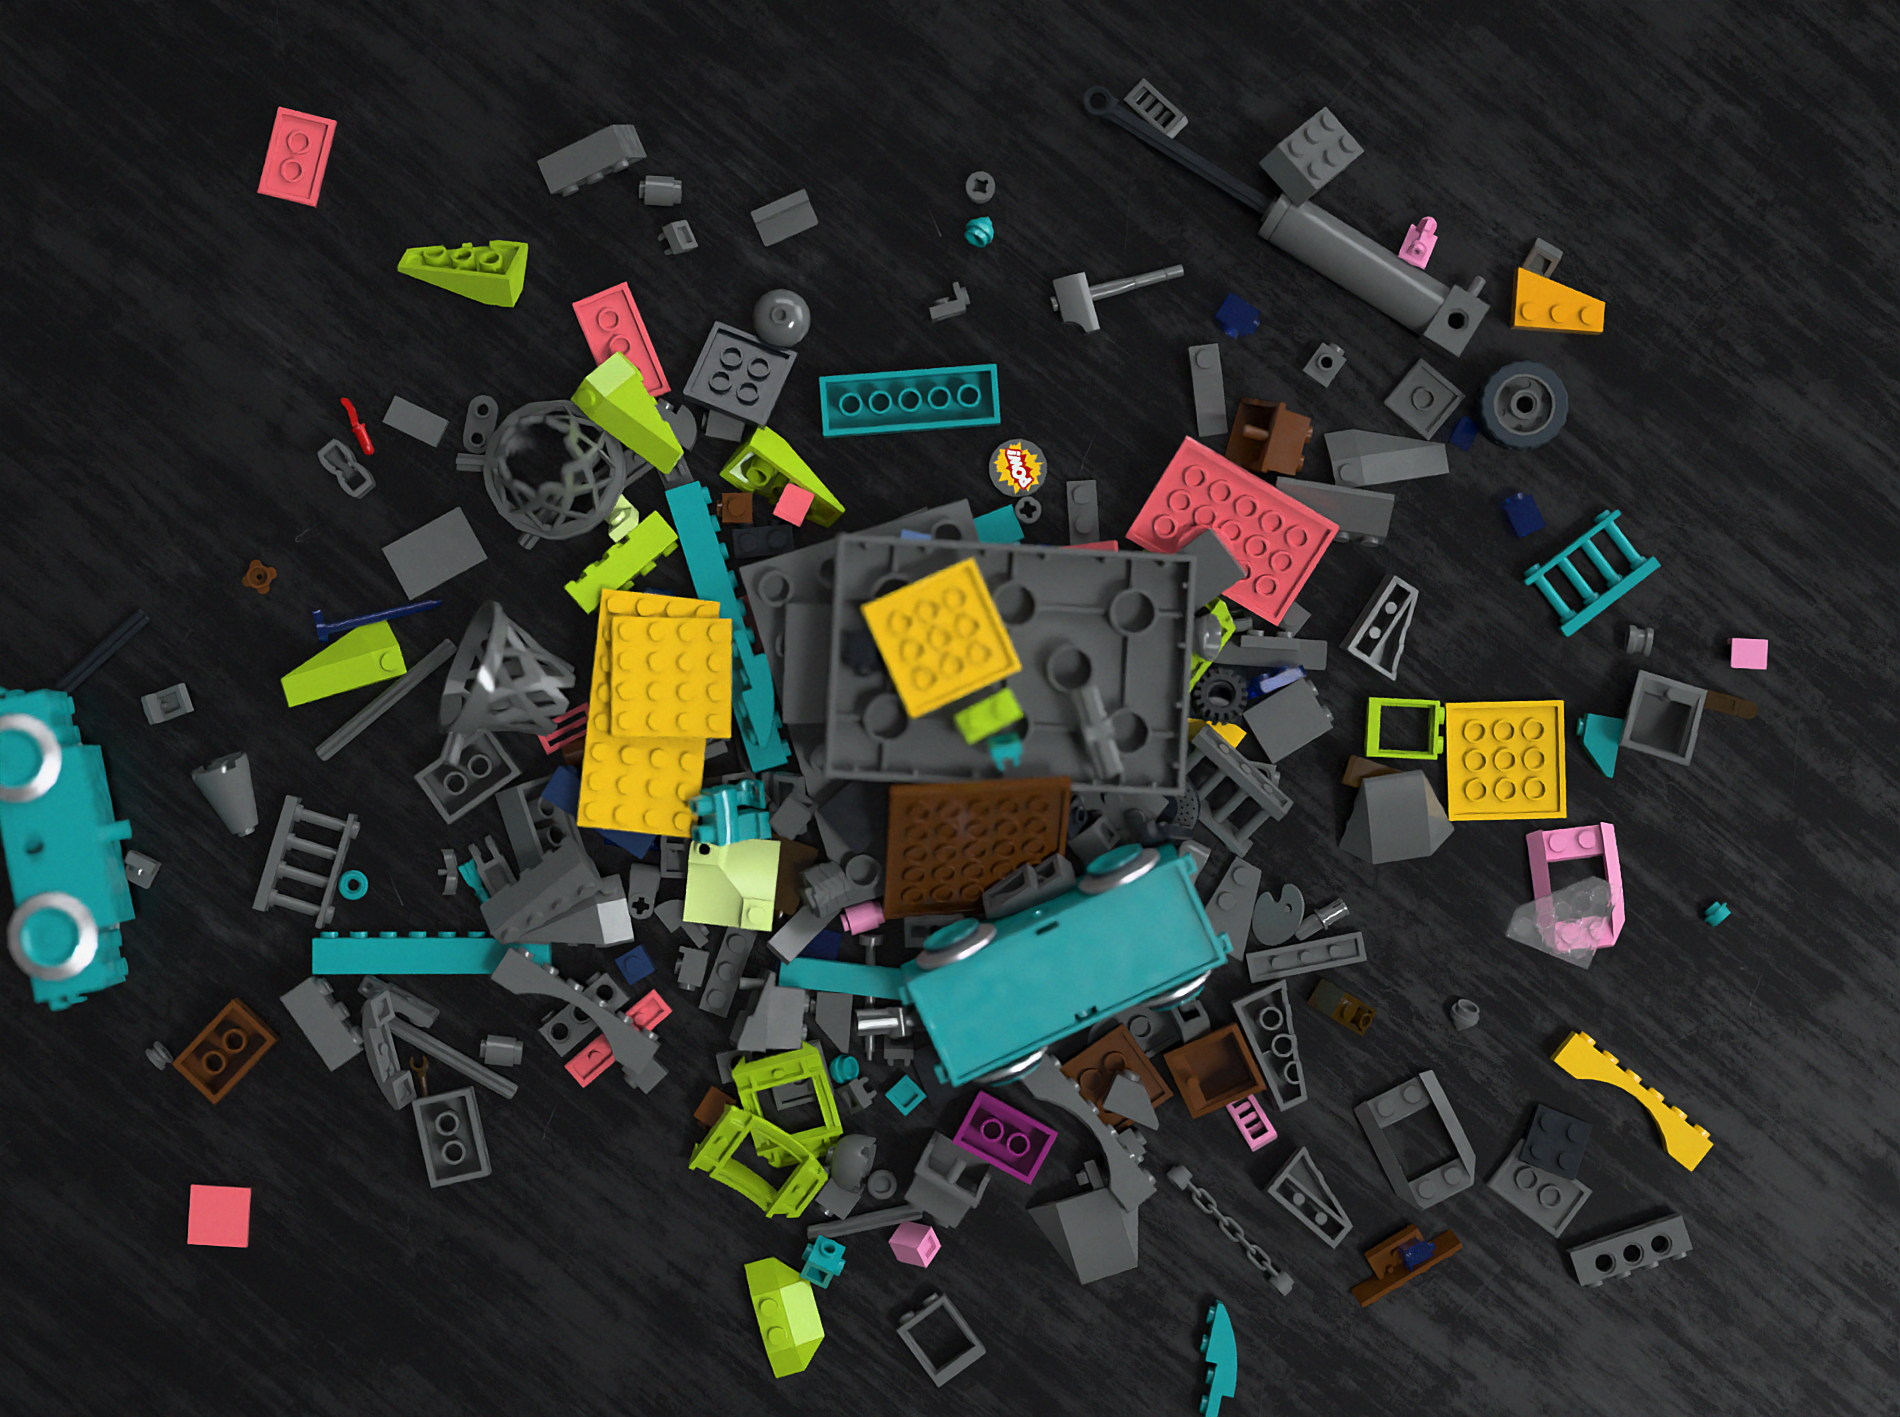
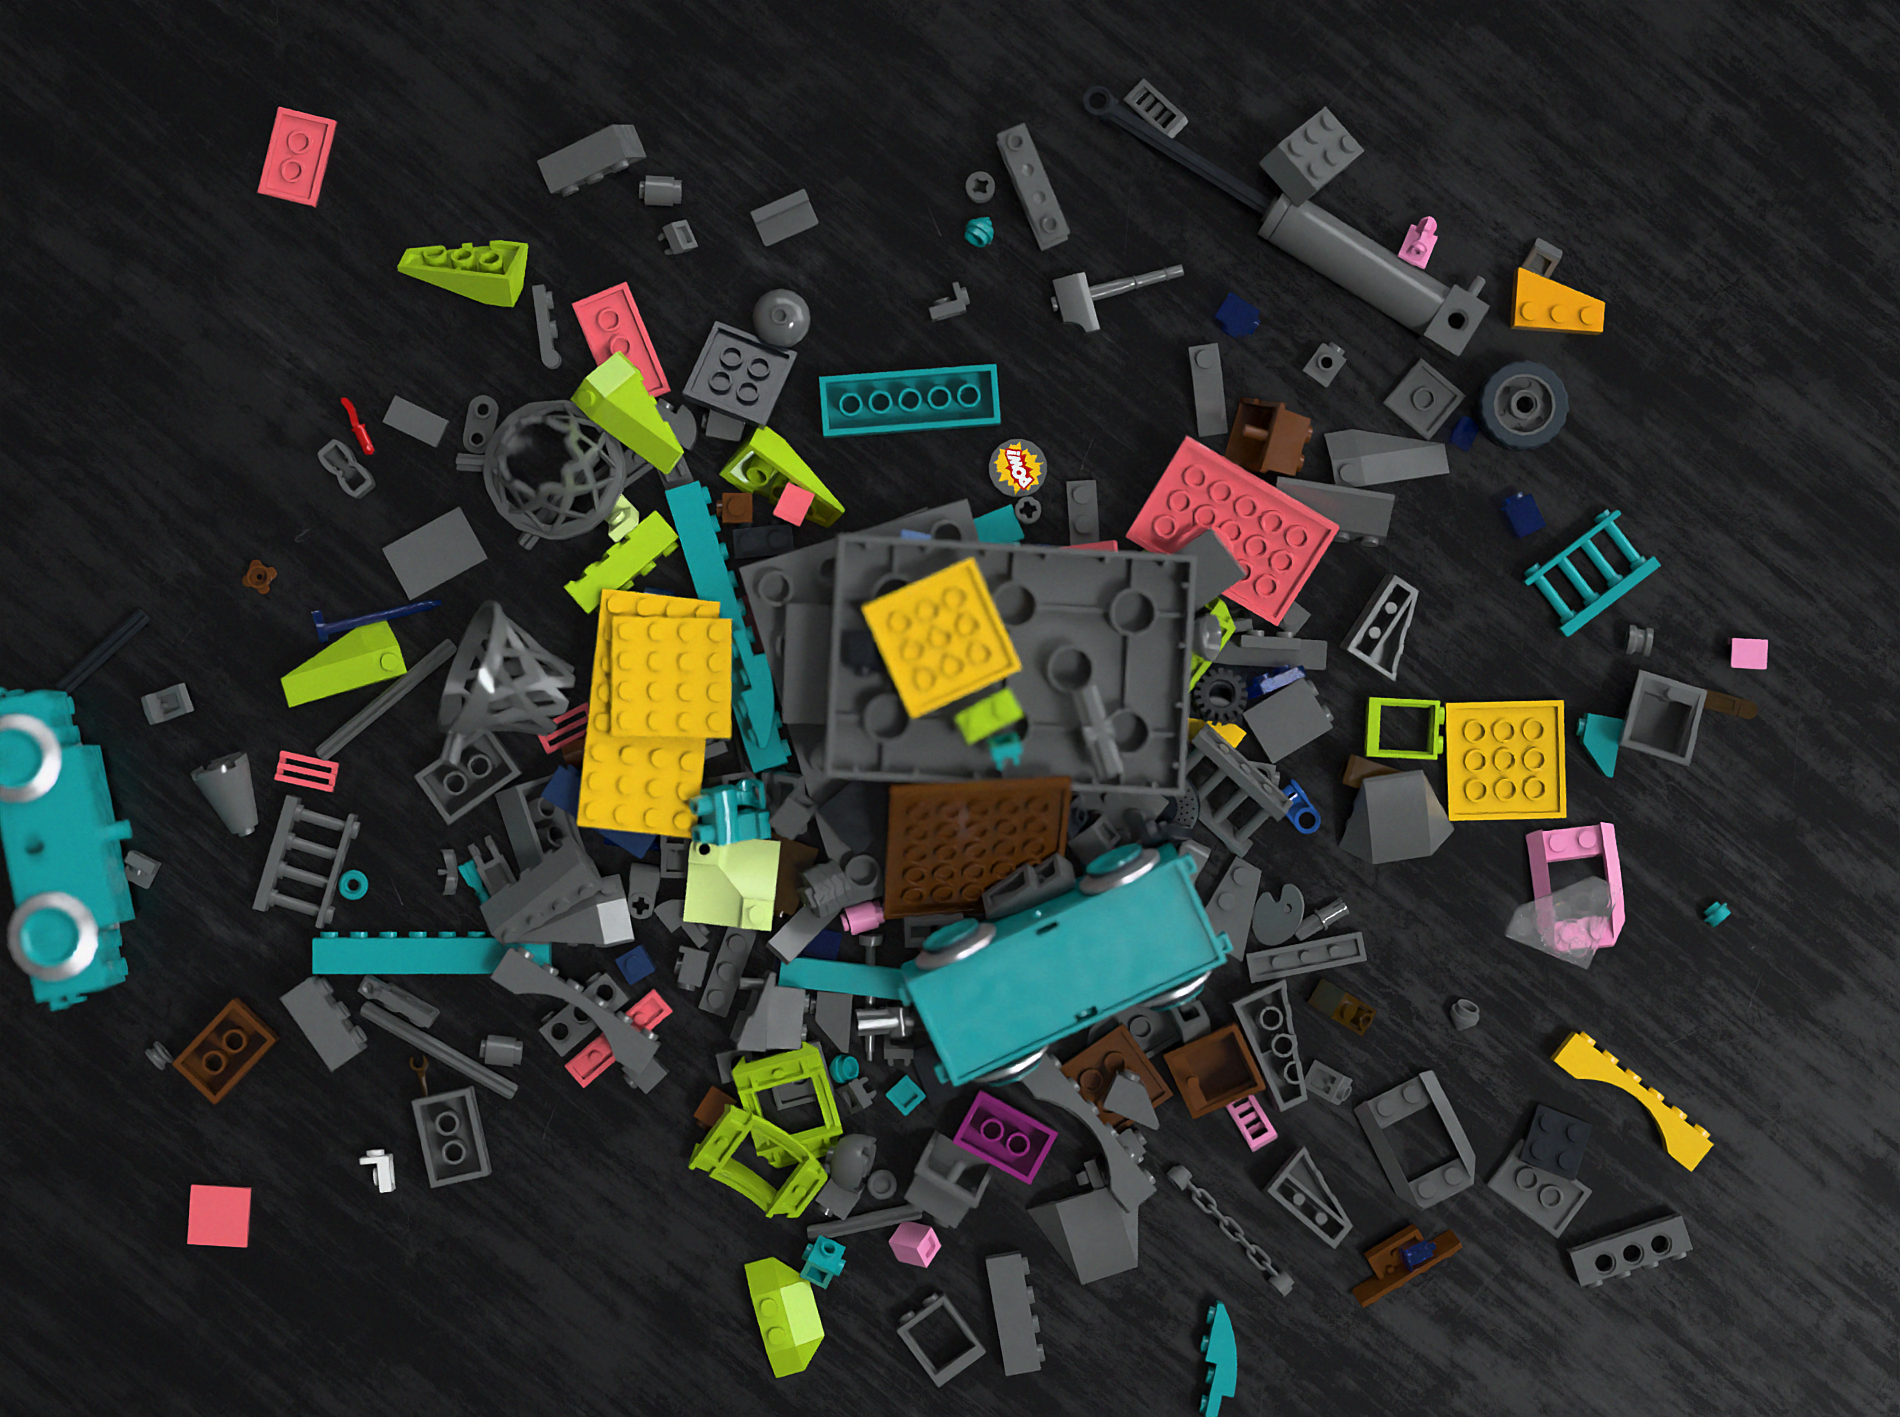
dark grey slope [362,989,417,1110] -> none
none -> coral tile [275,751,339,792]
none -> white bracket [359,1149,396,1193]
none -> dark grey plate [532,285,562,369]
none -> dark grey brick [985,1250,1045,1376]
none -> dark grey fence [996,123,1070,252]
none -> blue piece [1281,778,1321,834]
none -> dark grey bracket [1304,1060,1353,1105]

